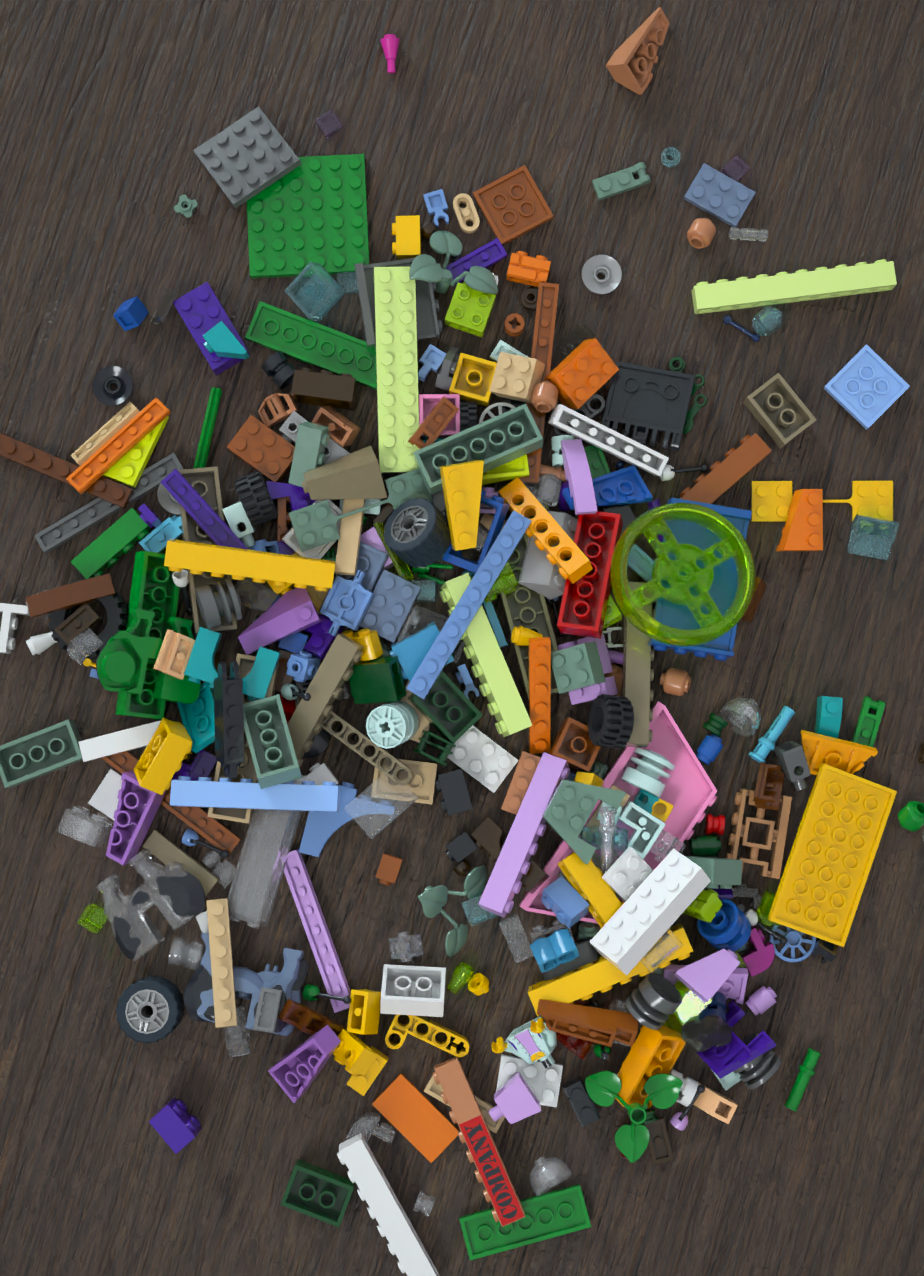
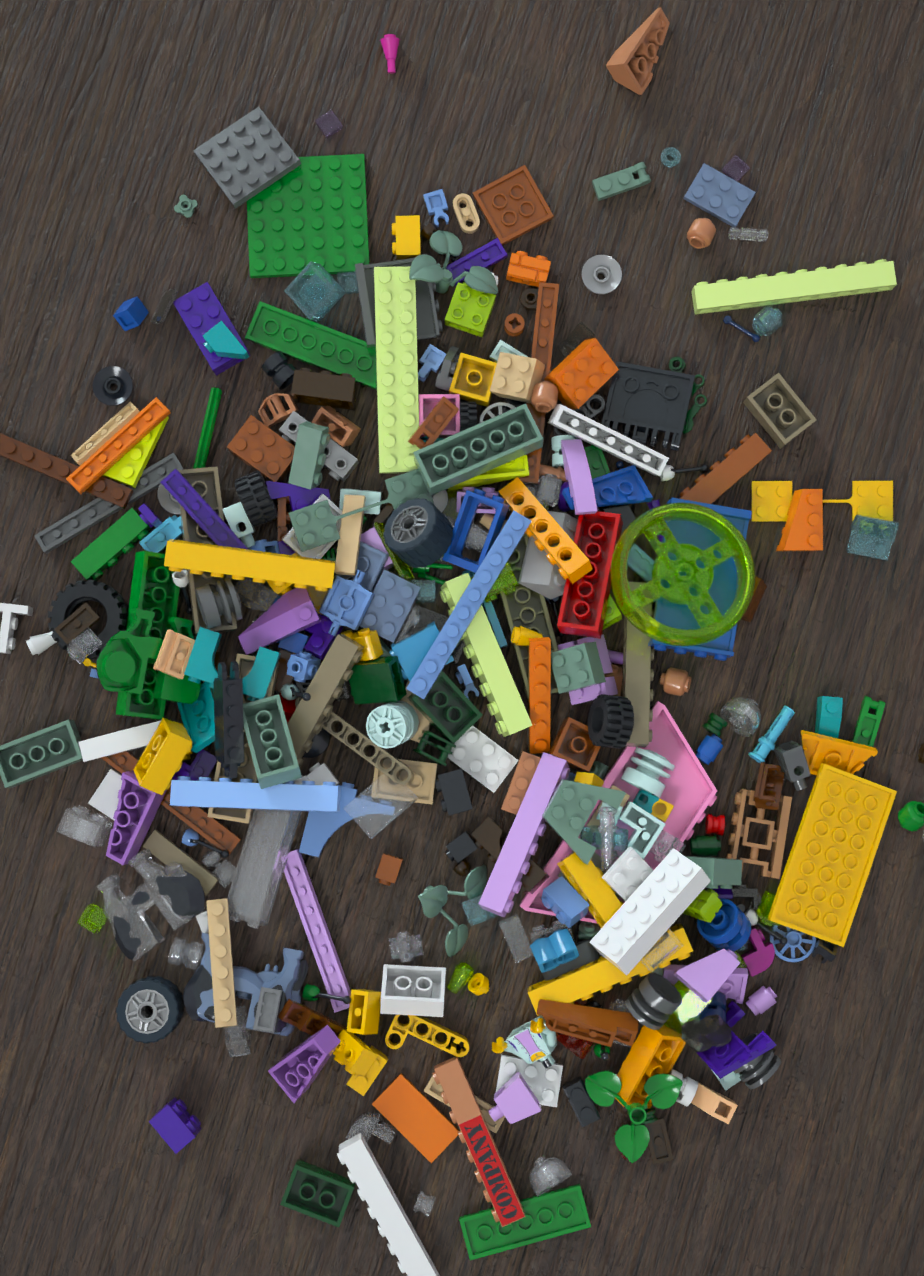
reddish brown slope [25,574,115,618] -> none
dark tan slope [302,446,387,500] -> none
yellow wedge [440,460,484,551] -> none
white piece [602,627,623,648] -> none
hinge [670,1085,705,1131] -> none
green pin [784,1048,821,1112] -> none
light blue plate [823,344,910,430] -> none

